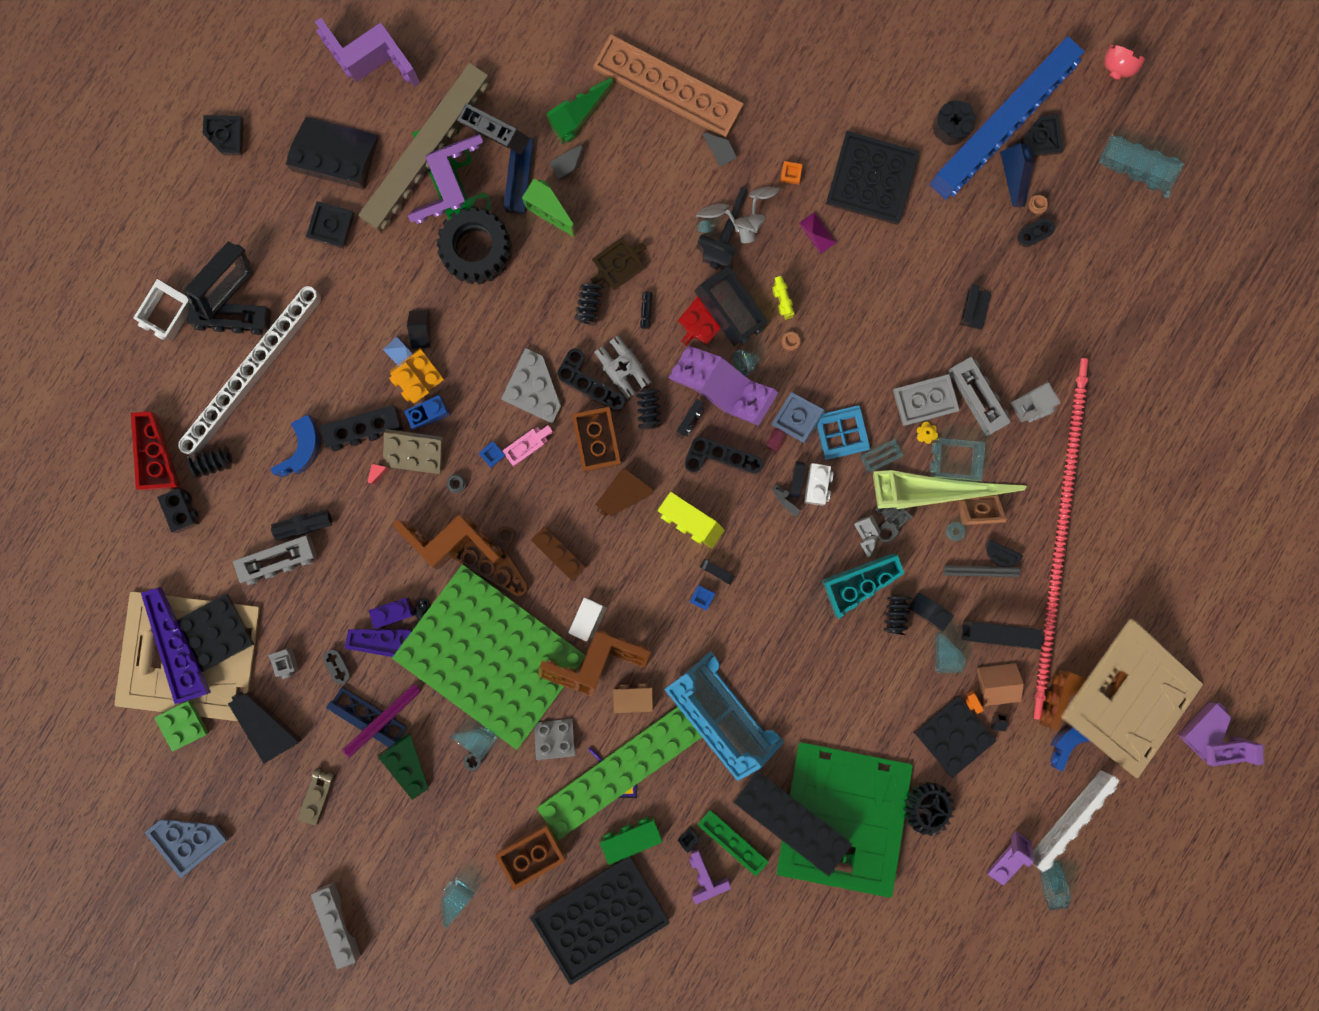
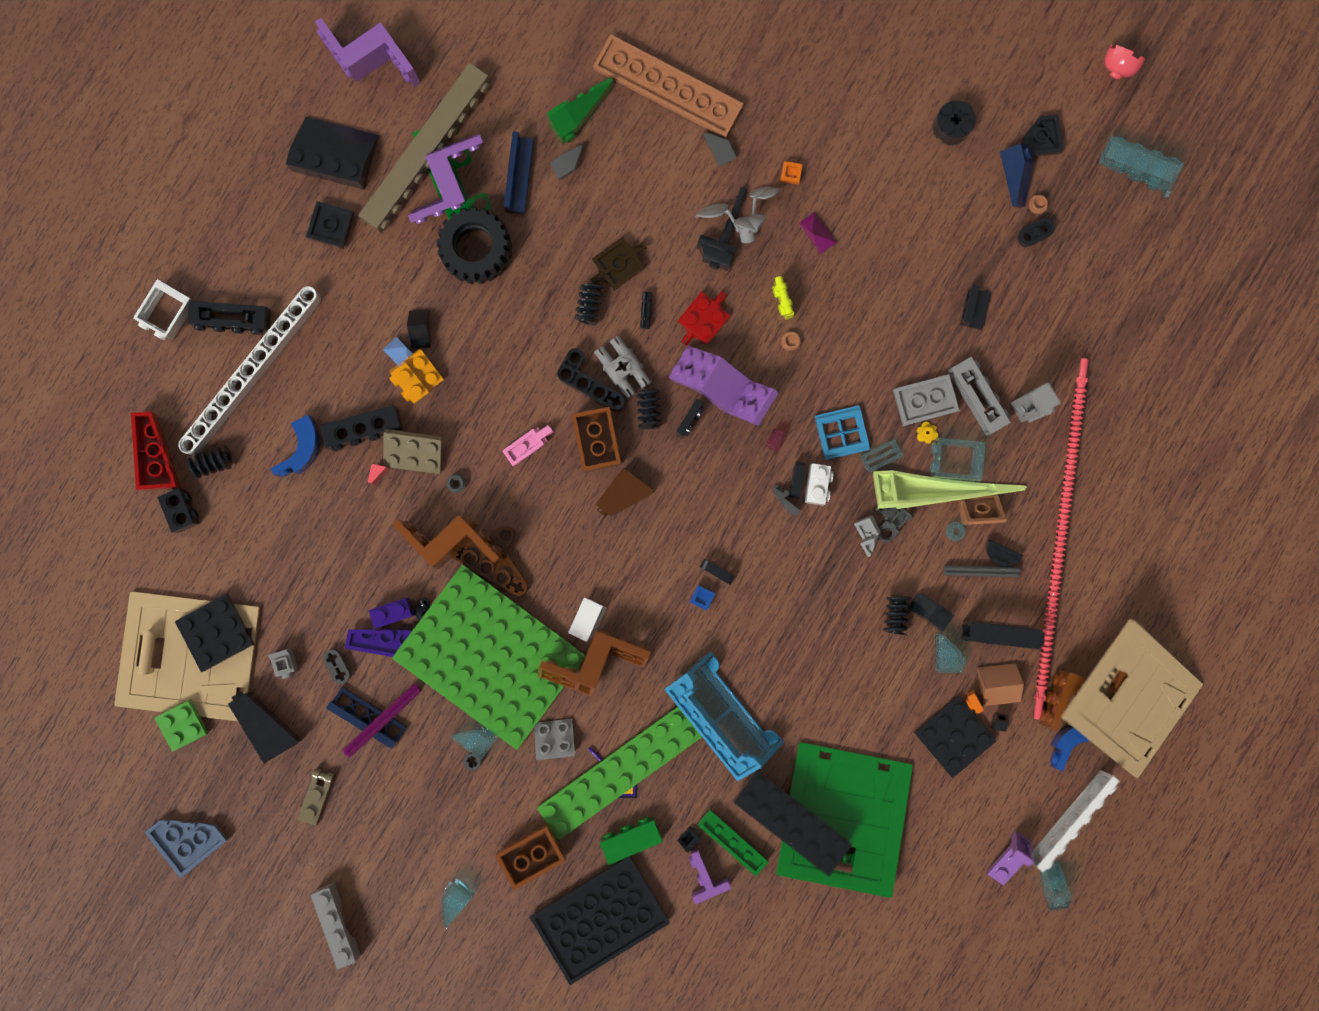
dark purple wing [141,587,211,704] -> none
black window [183,241,253,321] -> none
black plate [202,115,243,155] -> none
light grey brick [233,536,318,586] -> none
black piece [271,510,332,540] -> none
dark green wing [378,733,428,800] -> none
blue slope [404,395,450,429] -> none
black brick [457,103,530,155] -> none
blue plate [479,441,506,468] -> none
light grey plate [501,348,561,424] -> none
bright green slope [522,179,576,237] -> none
reddish brown brick [531,526,587,581] -> none
medium nougat brick [613,683,653,713] -> none
neon yellow wedge [658,492,725,549] -> none
black beam [685,437,763,475] -> none
black window [694,266,769,347] -> none
clear light blue plate [695,221,714,233] -> none
clear light blue brick [733,350,759,376] -> none
sand blue plate [771,392,825,444] -> none
teal wedge [822,553,904,619] -> none
black plate [825,131,919,225] -> none
black gear [903,782,955,836] -> none
blue brick [930,36,1085,200] -> none
medium lavender slope [1178,702,1231,763] -> none
medium lavender bracket [1207,736,1264,766] -> none

